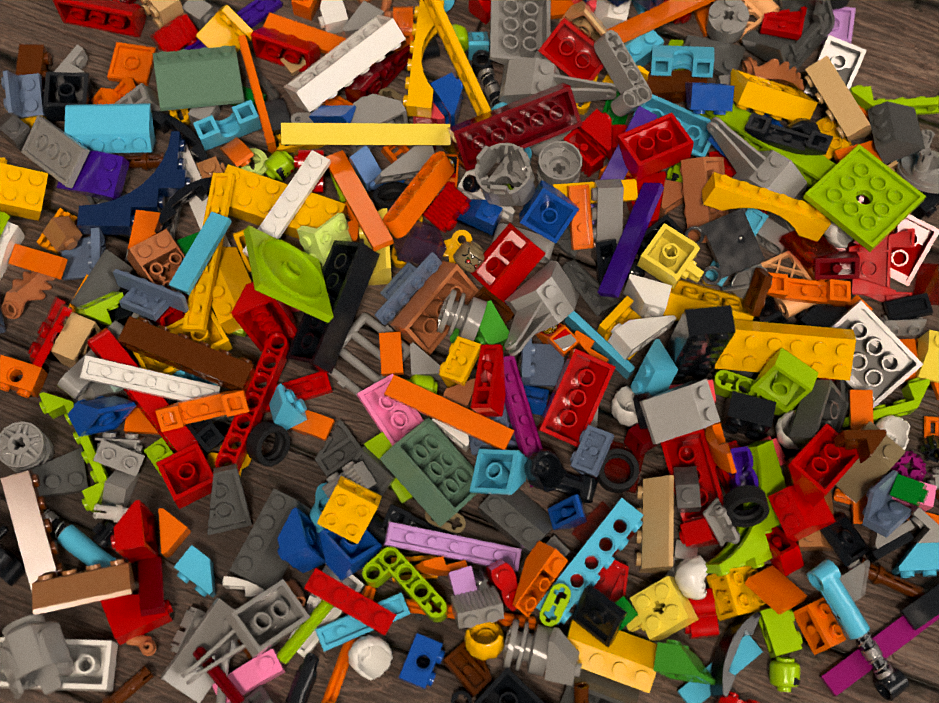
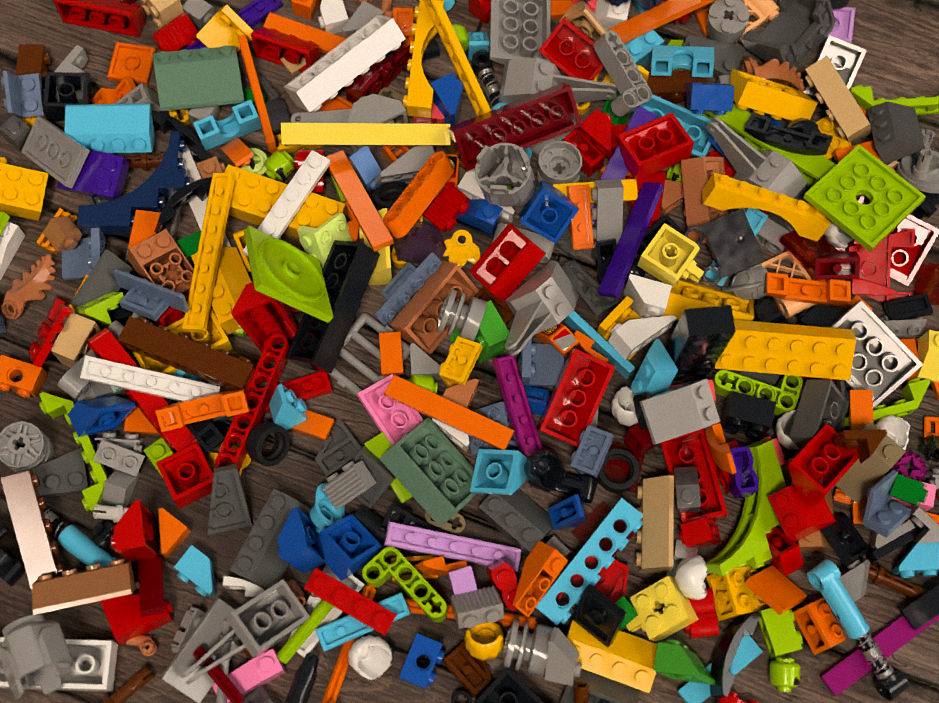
orange tile [8,244,68,280] -> none
medium azure tile [169,211,232,295] -> none
blue slope [309,105,356,123] -> none
yellow bracket [317,476,382,544] -> none
dark tan head [453,241,485,273] -> none
black hinge [463,175,480,193] -> none
red slope [471,344,506,417] -> none
dark grey axle [472,567,490,591] -> none
lime beam [539,583,571,626] -> none
light grey hinge [702,498,740,546] -> none
black tyre [723,485,770,527] -> none
reddish brown plate [742,267,773,317] -> none
lime slope [750,348,818,413] -> none
red wing [760,6,807,40] -> none

